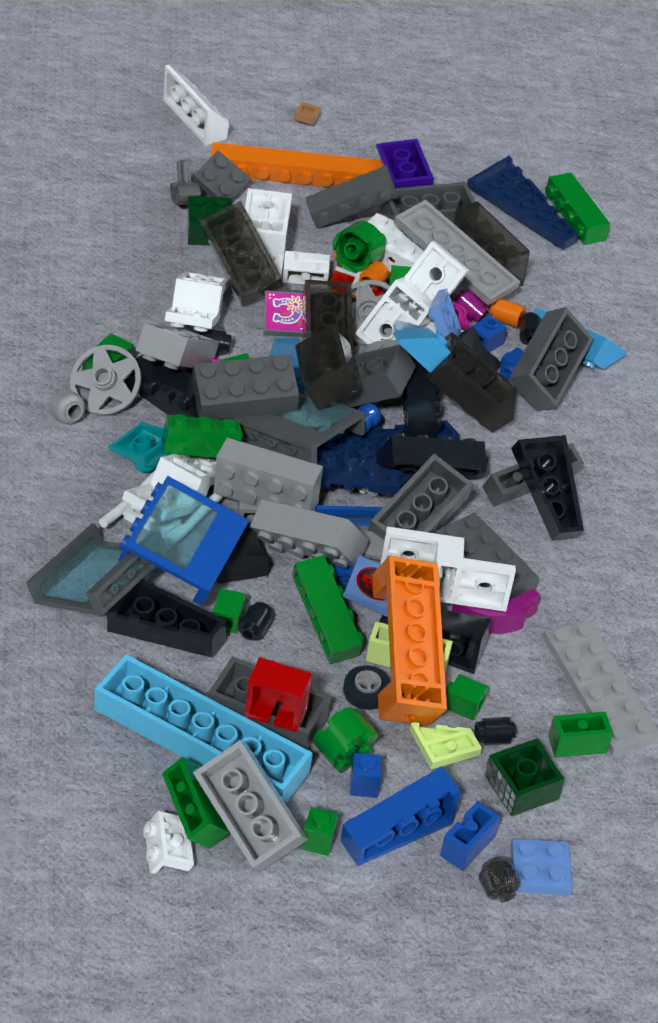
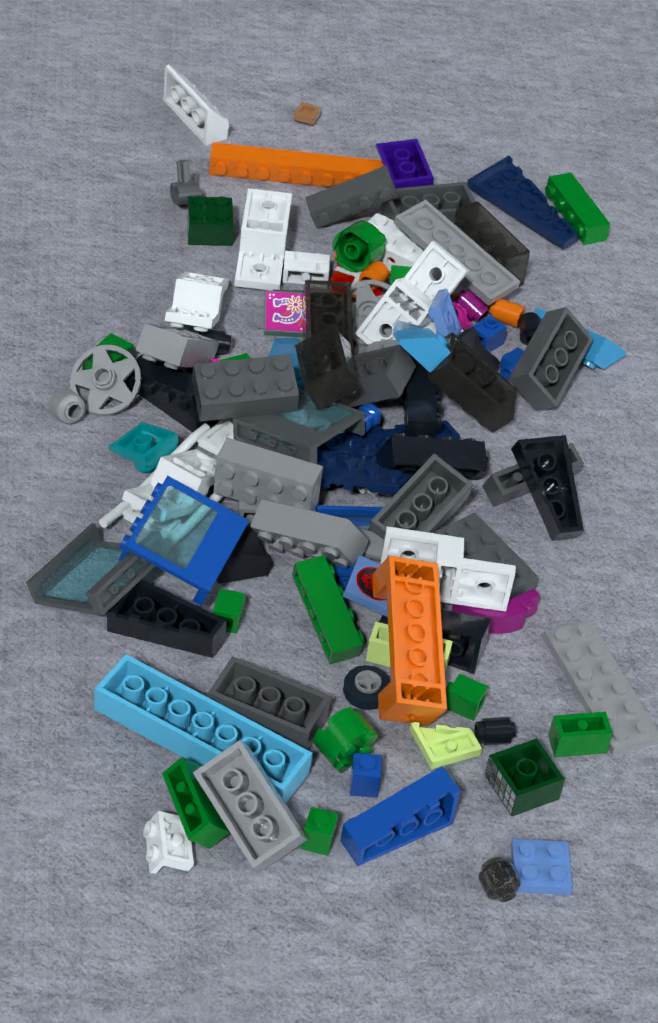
green brick [161,414,243,458] -> none
dark grey plate [191,150,250,199] -> none
clear smoke brick [200,201,283,307] -> none
black brick [238,602,272,641] -> none
red piece [244,657,312,733] -> none
blue brick [440,801,500,871] -> none

